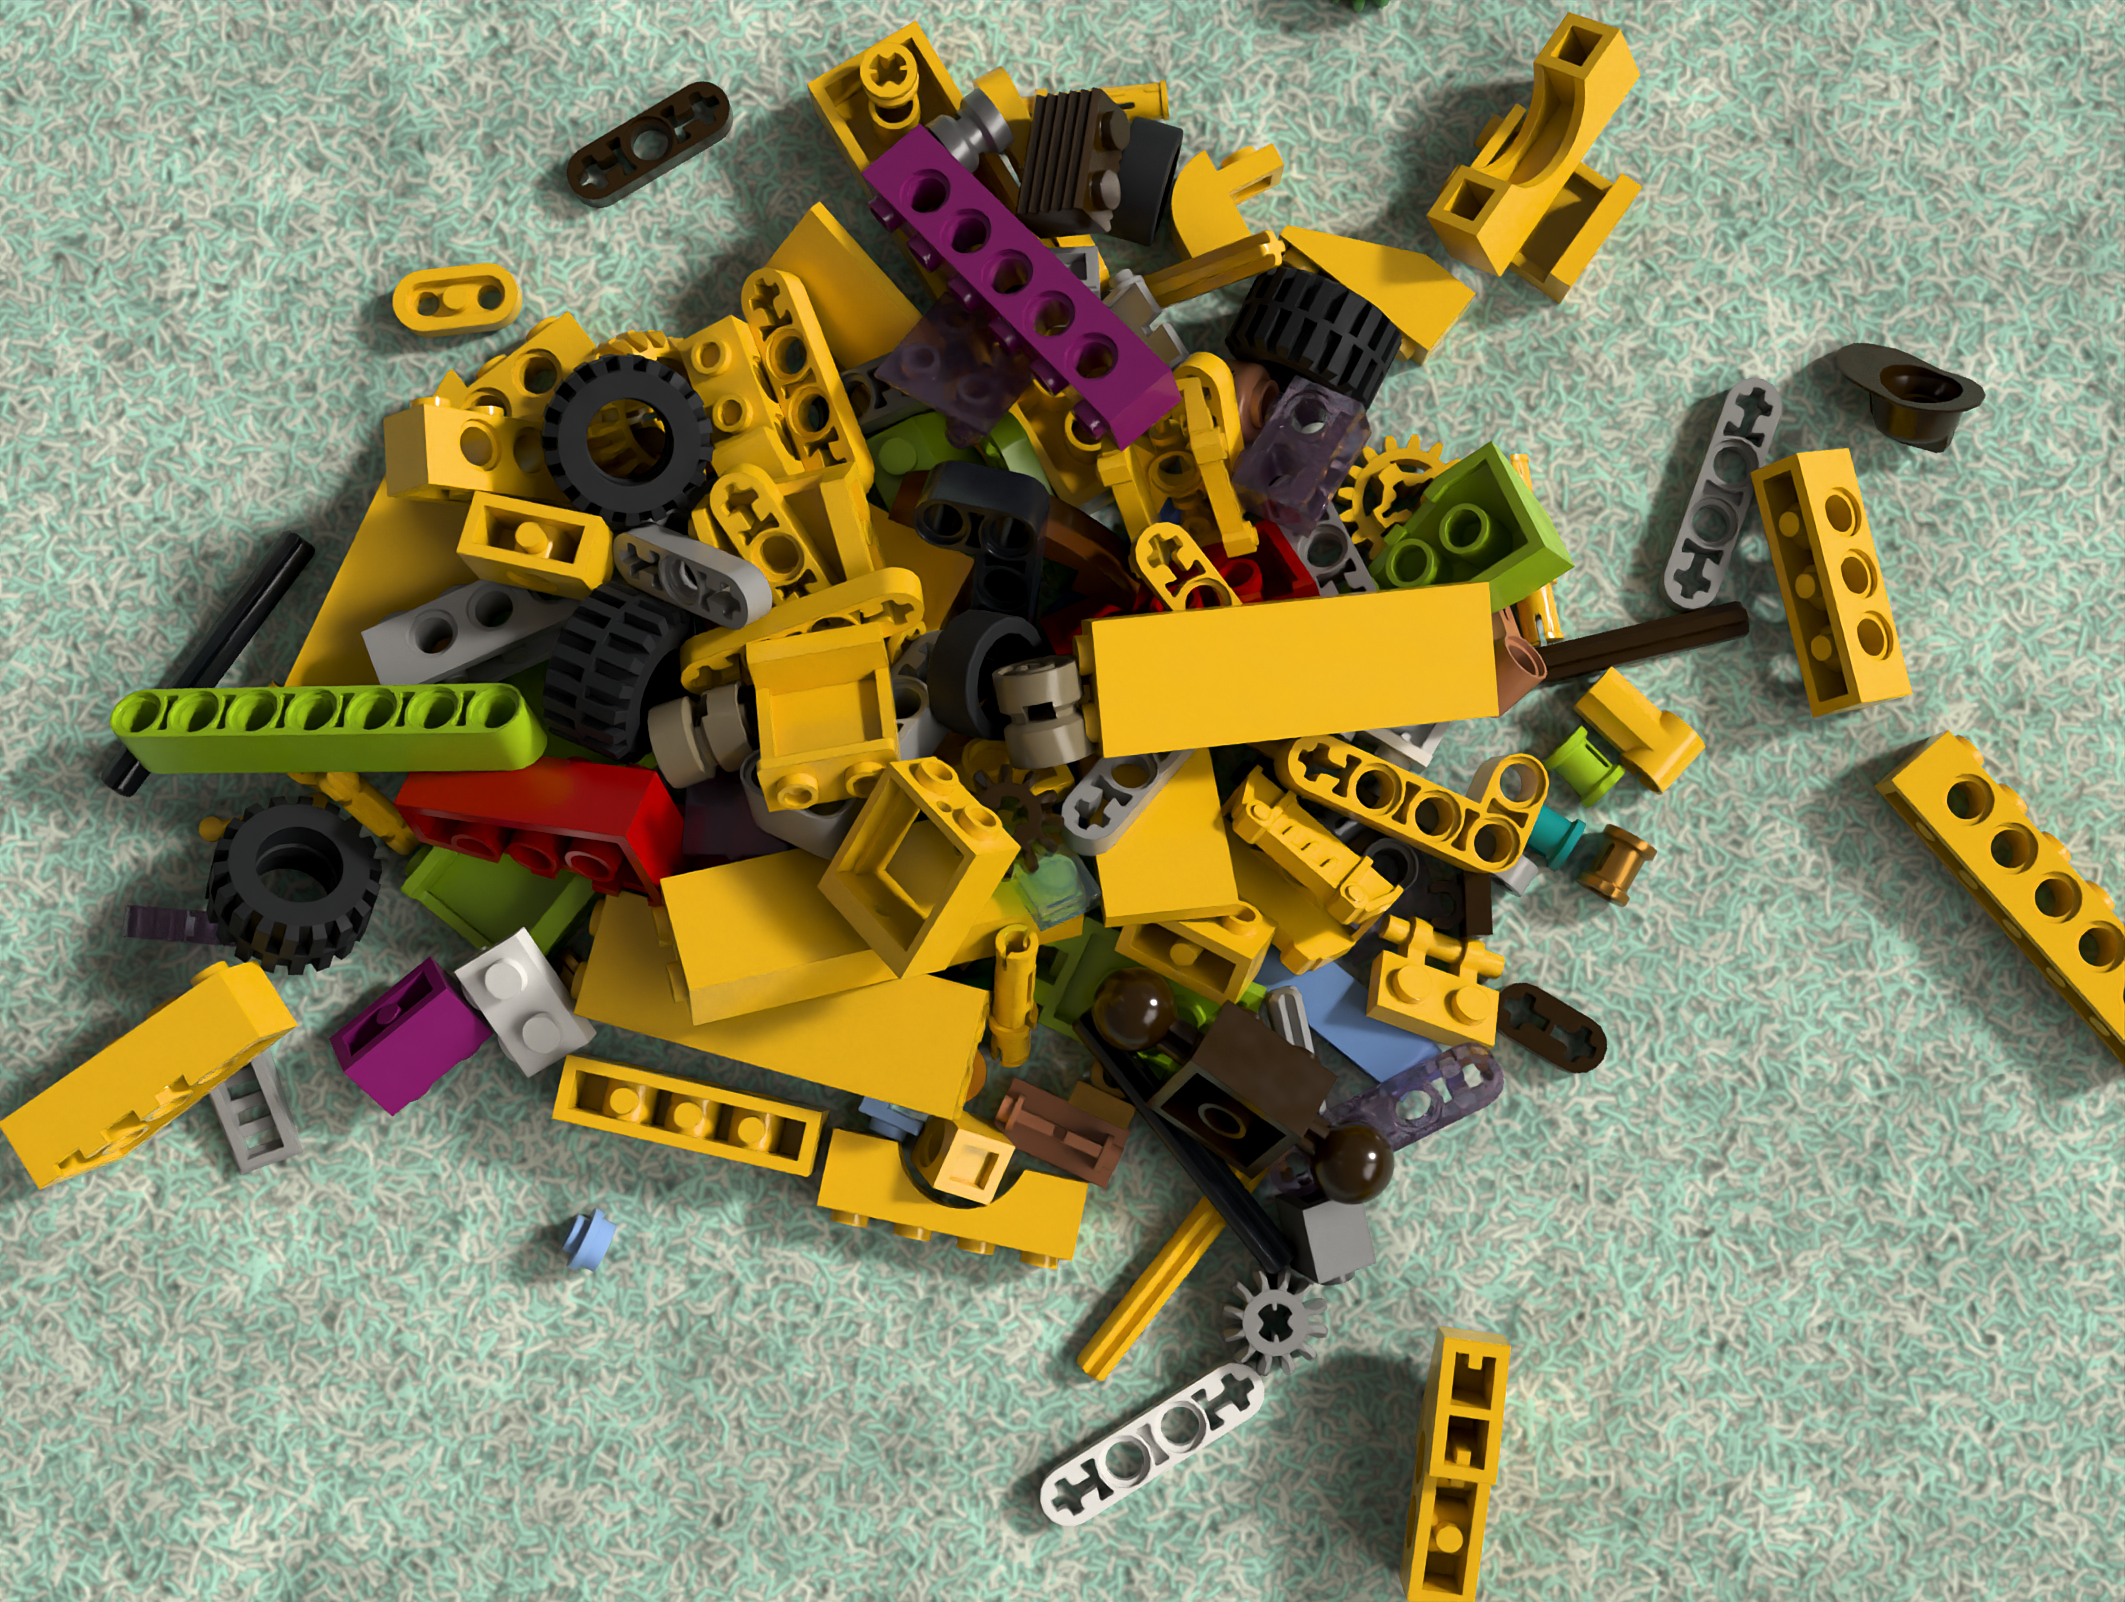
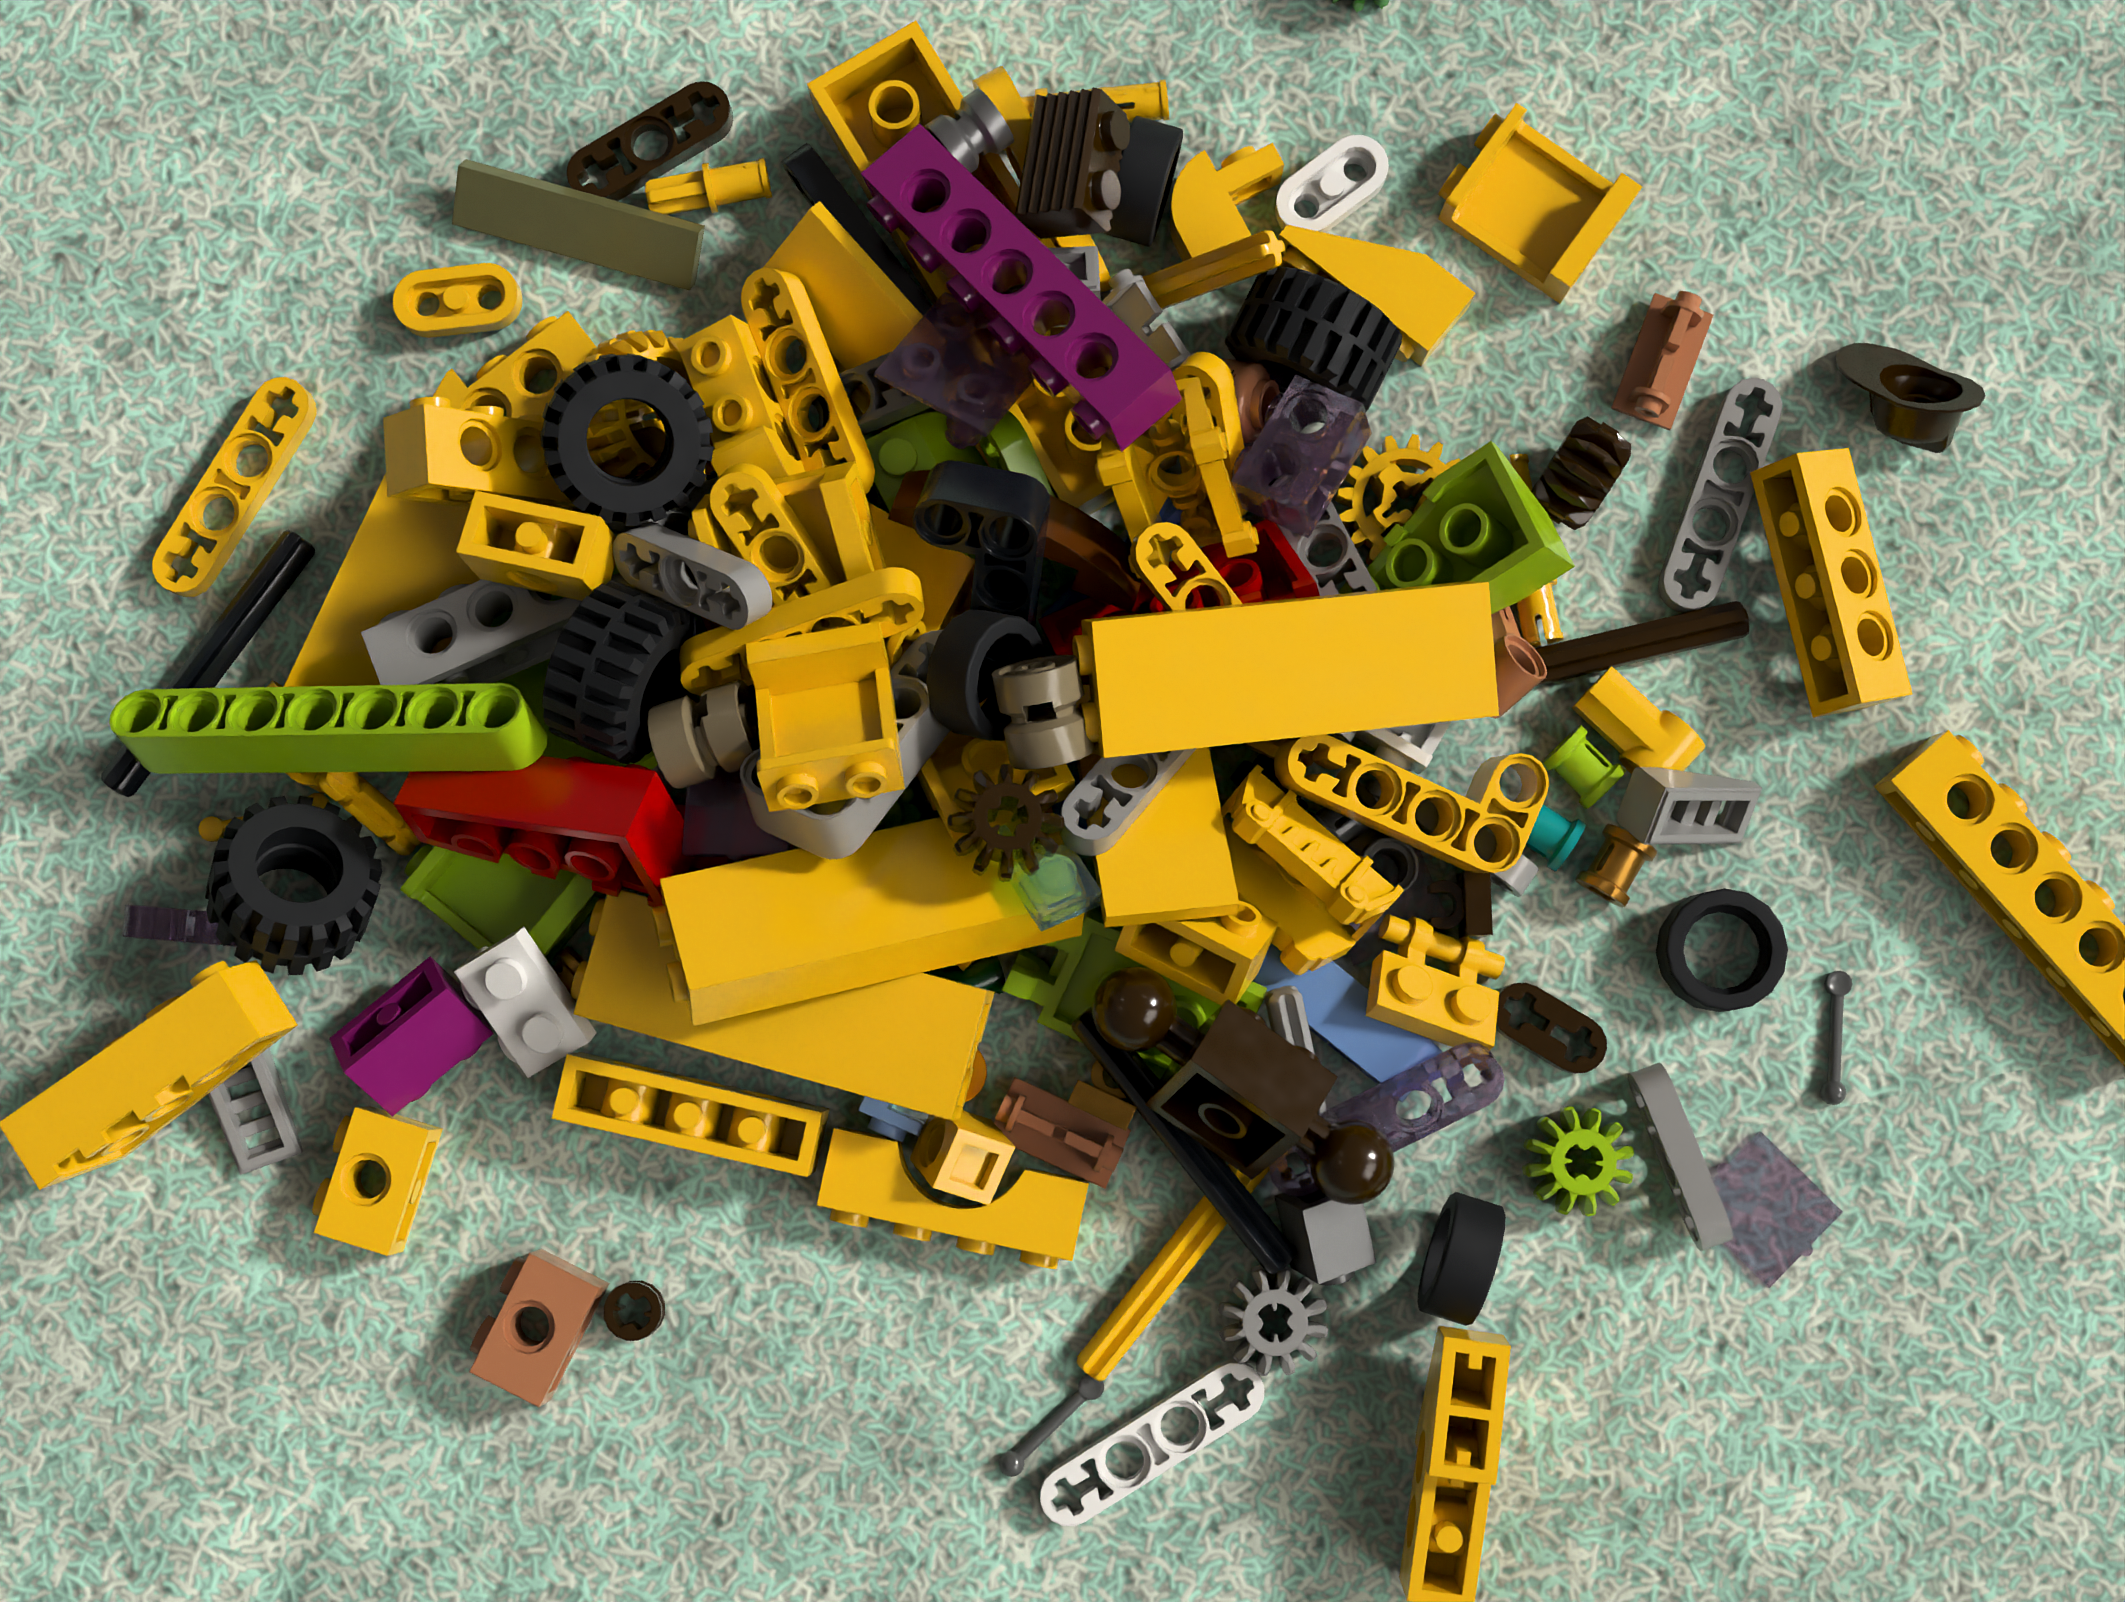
light blue plate [561,1208,617,1272] -> none
yellow window [817,756,1021,980] -> none
yellow bush [860,42,919,109] -> none
yellow pin [987,924,1039,1068] -> none
yellow arch [1426,12,1640,277] -> none
none -> yellow beam [152,377,316,597]
none -> yellow brick [312,1106,443,1256]
none -> olive tile [452,159,705,291]
none -> nougat brick [469,1249,610,1407]
none -> dark brown bush [604,1280,665,1341]
none -> yellow axle [645,158,772,215]
none -> black beam [781,143,950,340]
none -> dark grey hinge [999,1374,1104,1477]
none -> white plate [1275,135,1389,233]
none -> black tyre [1417,1192,1506,1326]
none -> lime gear [1522,1106,1634,1216]
none -> dark brown gear [1531,416,1631,530]
none -> nougat hinge [1611,291,1714,431]
none -> light grey slope [1617,767,1762,845]
none -> light grey beam [1628,1063,1733,1251]
none -> black tyre [1656,888,1788,1012]
none -> clear purple piece [1713,1132,1843,1288]
none -> dark grey hinge [1820,971,1852,1105]

